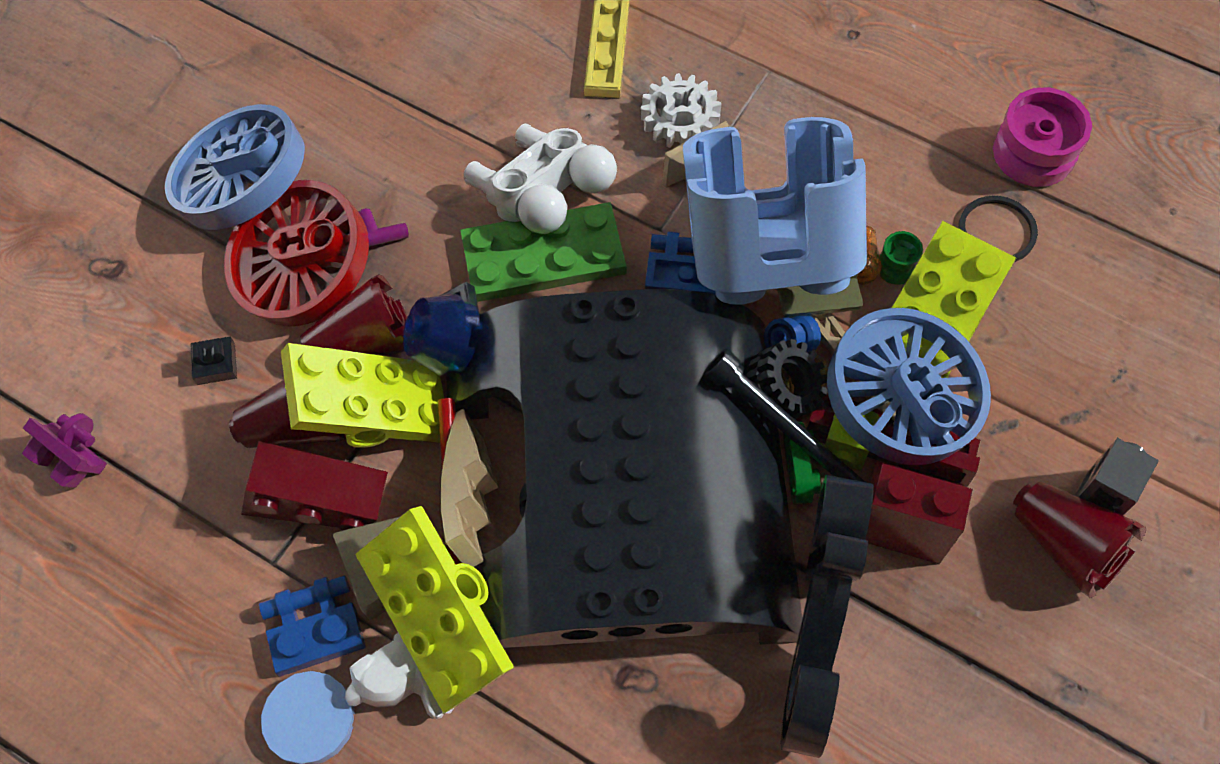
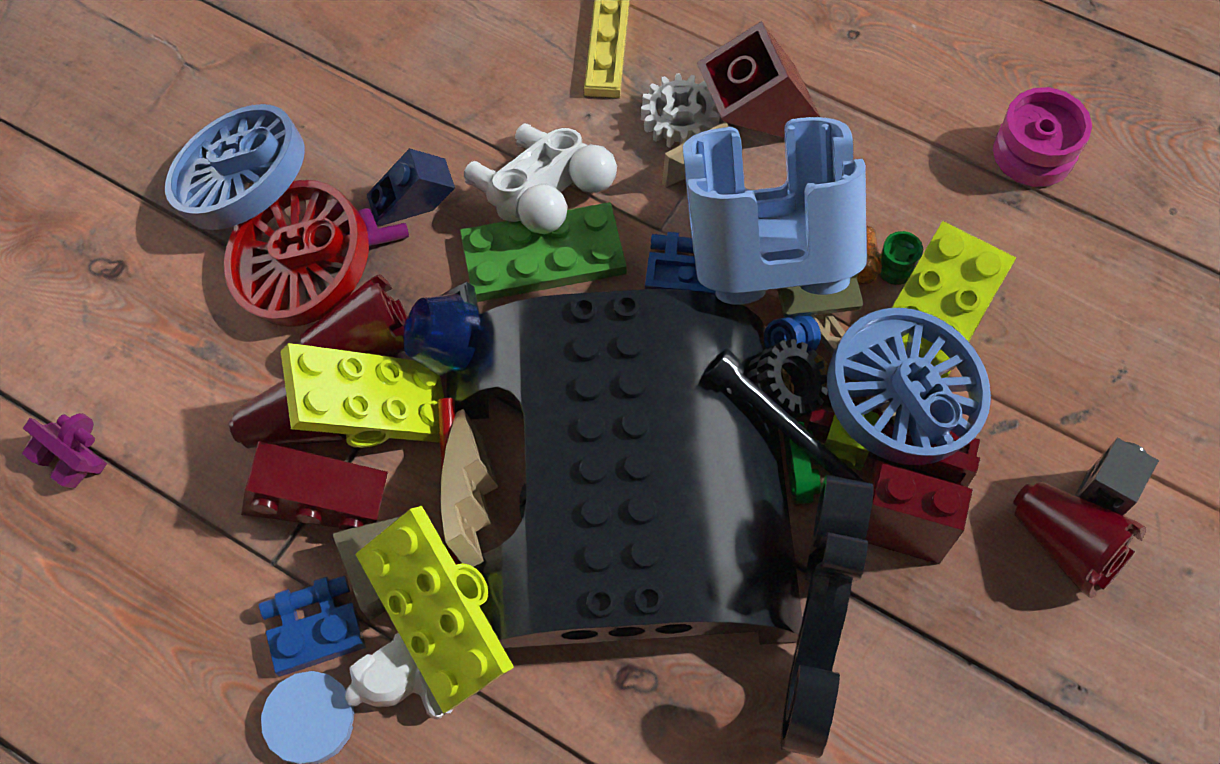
black tile [191,336,237,385] -> none
black piece [958,195,1038,262] -> none
none -> dark blue slope [366,148,455,226]
none -> dark red slope [697,21,820,138]

